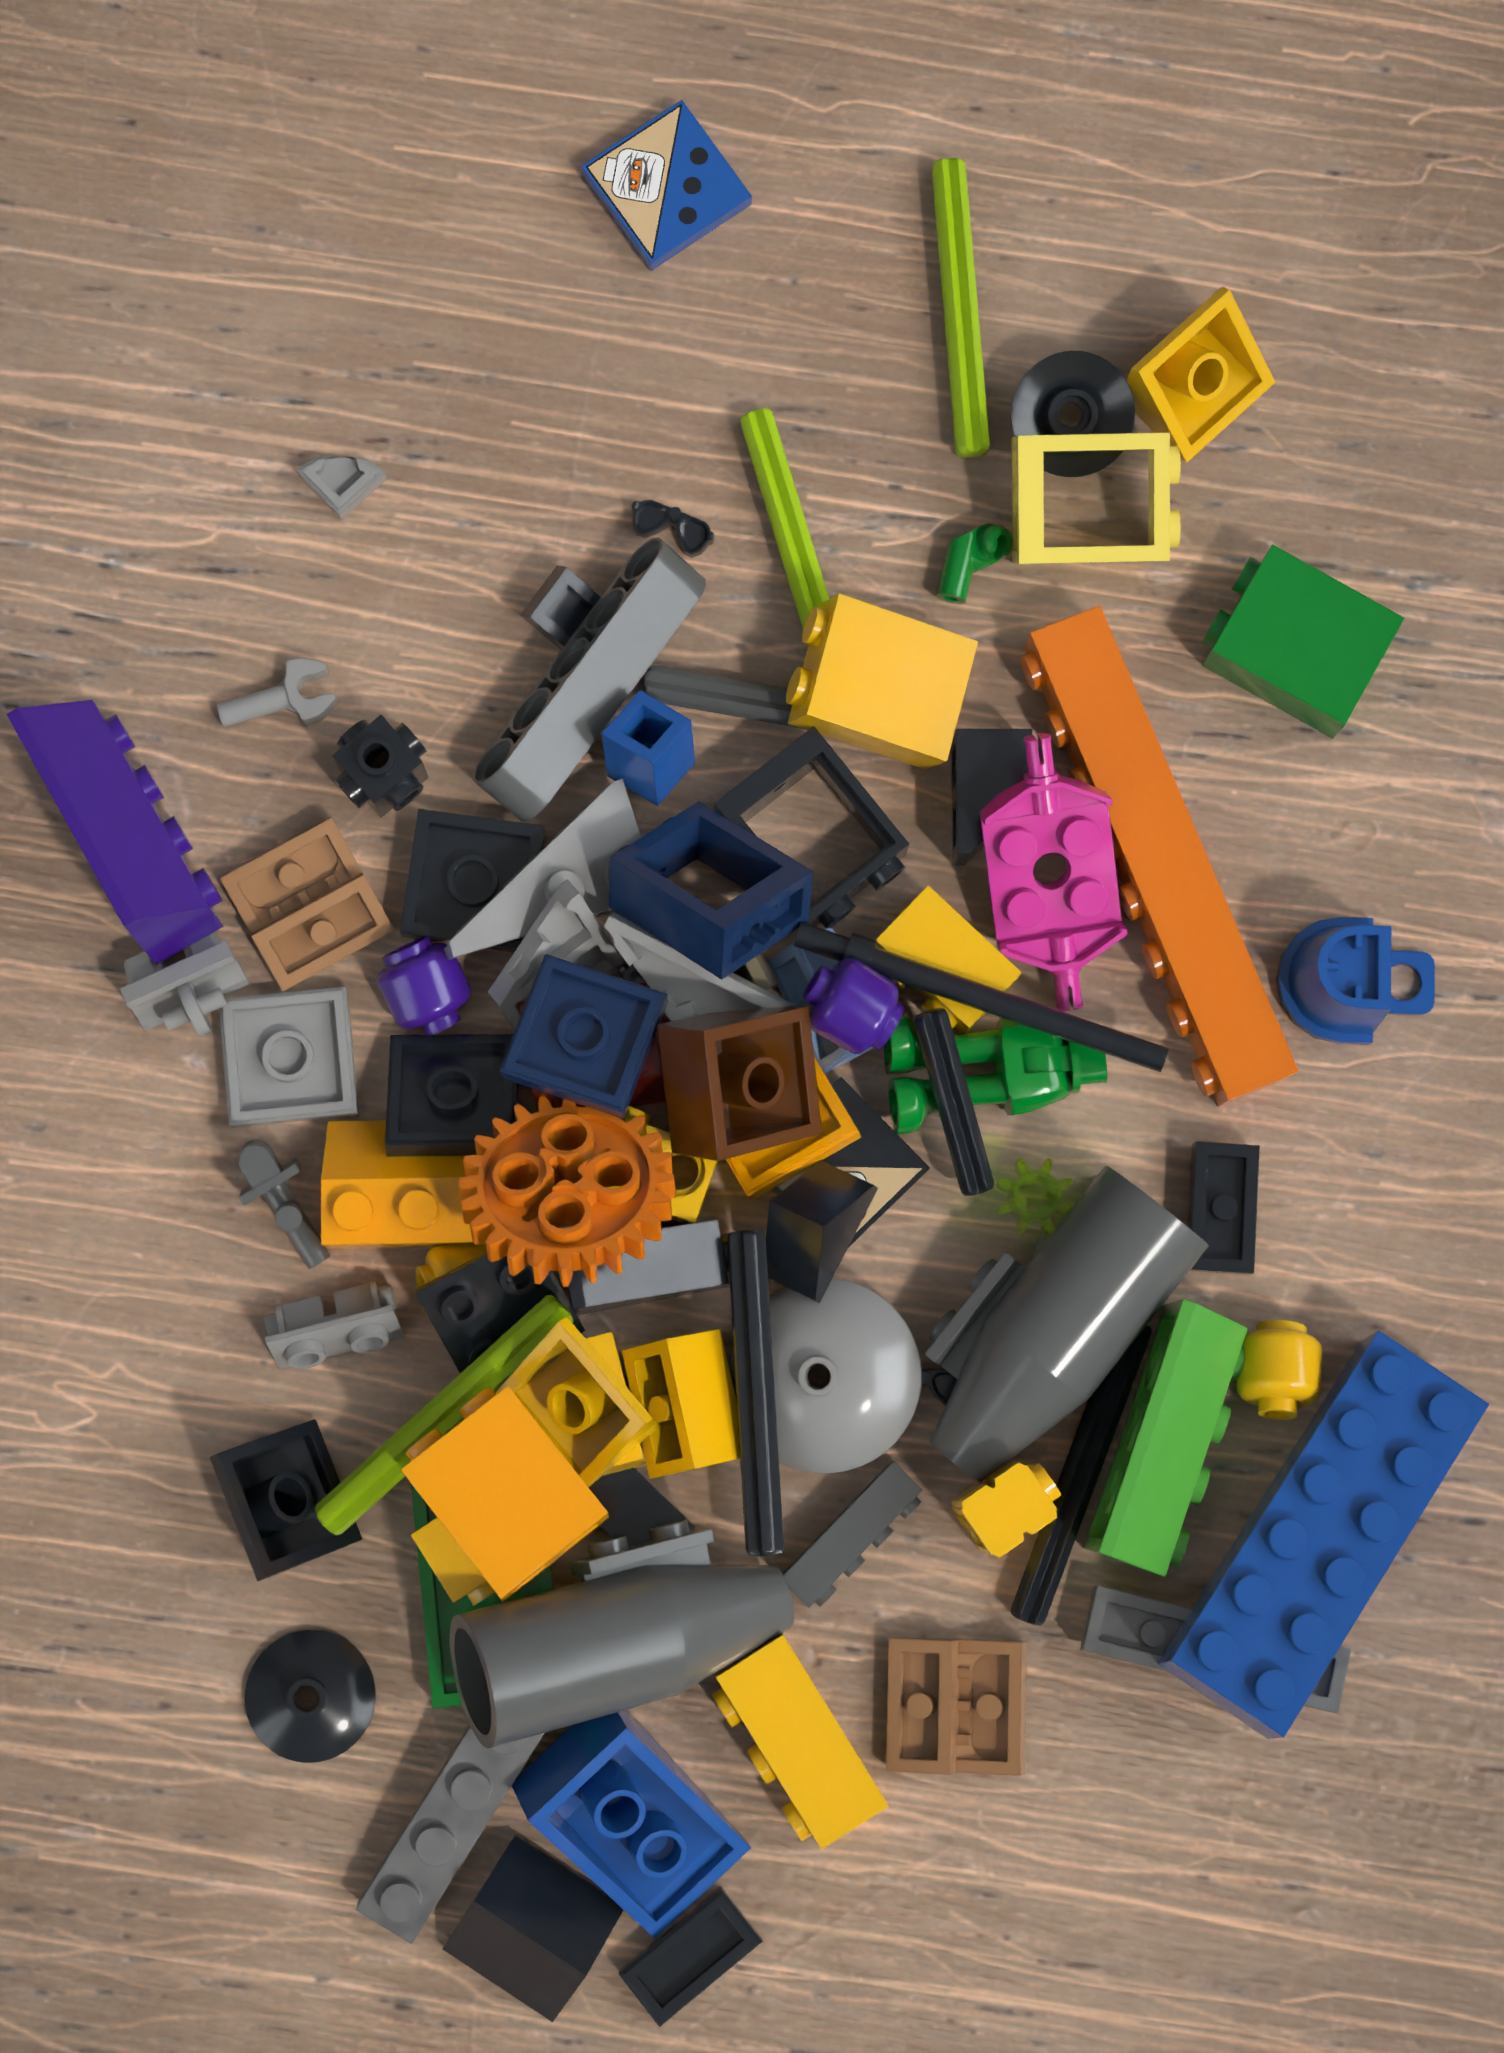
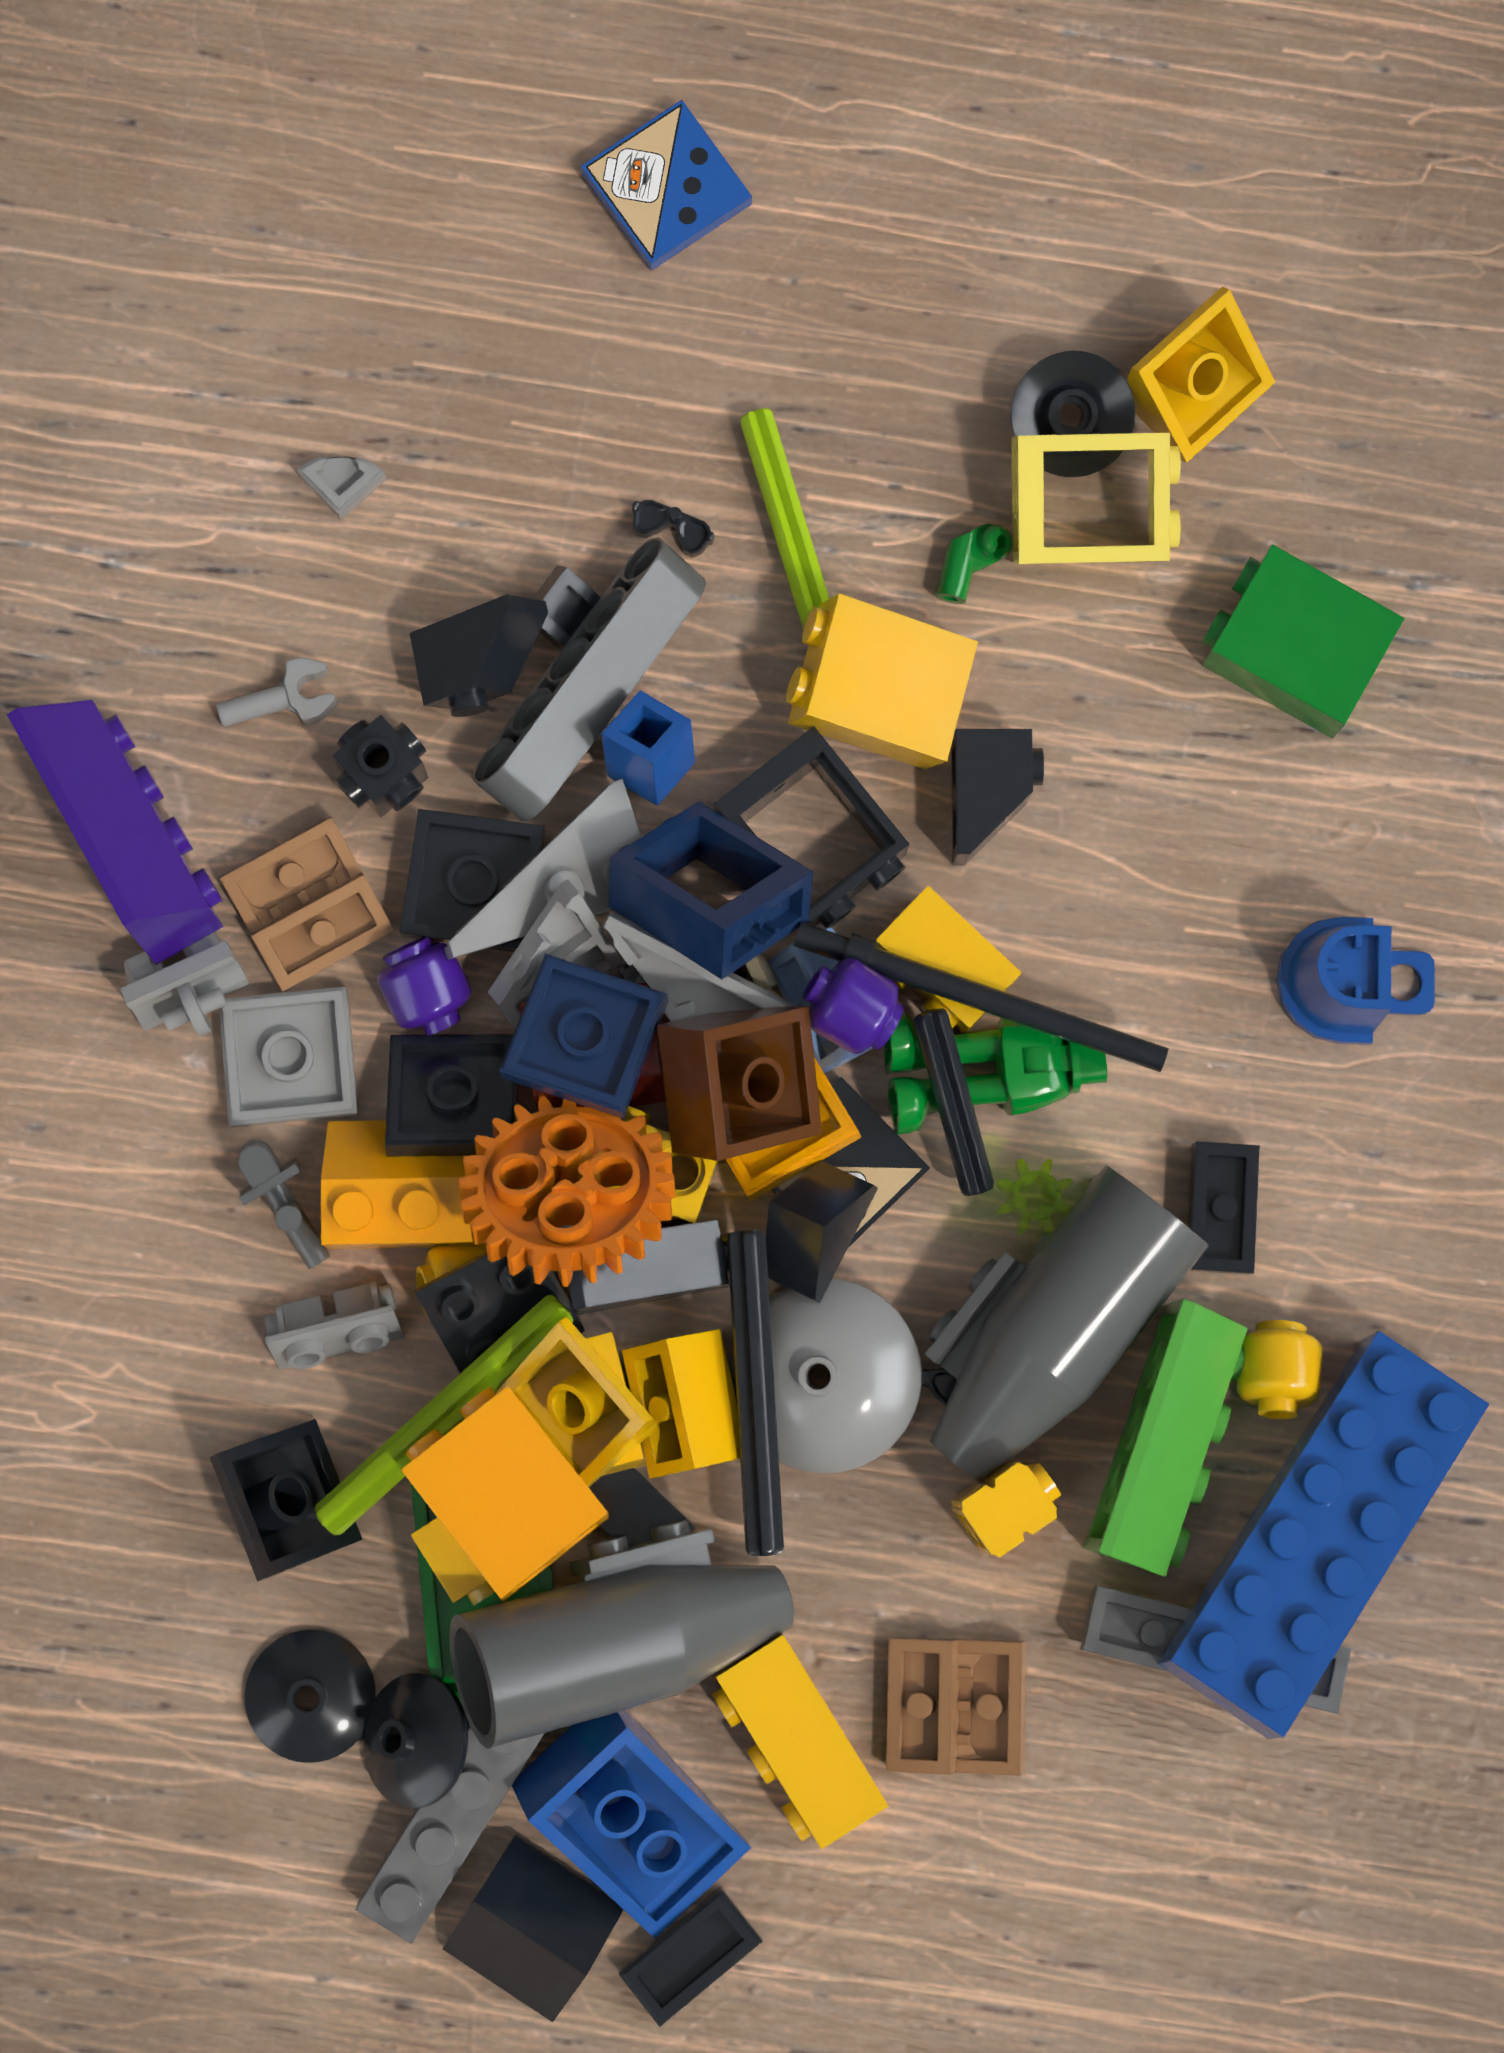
dark grey axle [643,665,802,729] -> none
dark grey piece [782,1461,923,1608] -> none
lime axle [932,157,990,458] -> none
dark pink plate [980,733,1127,1011] -> none
black axle [1011,1325,1152,1626] -> none
orange brick [1020,605,1299,1107] -> none
none -> black dish [363,1673,468,1808]
none -> black slope [409,594,548,717]

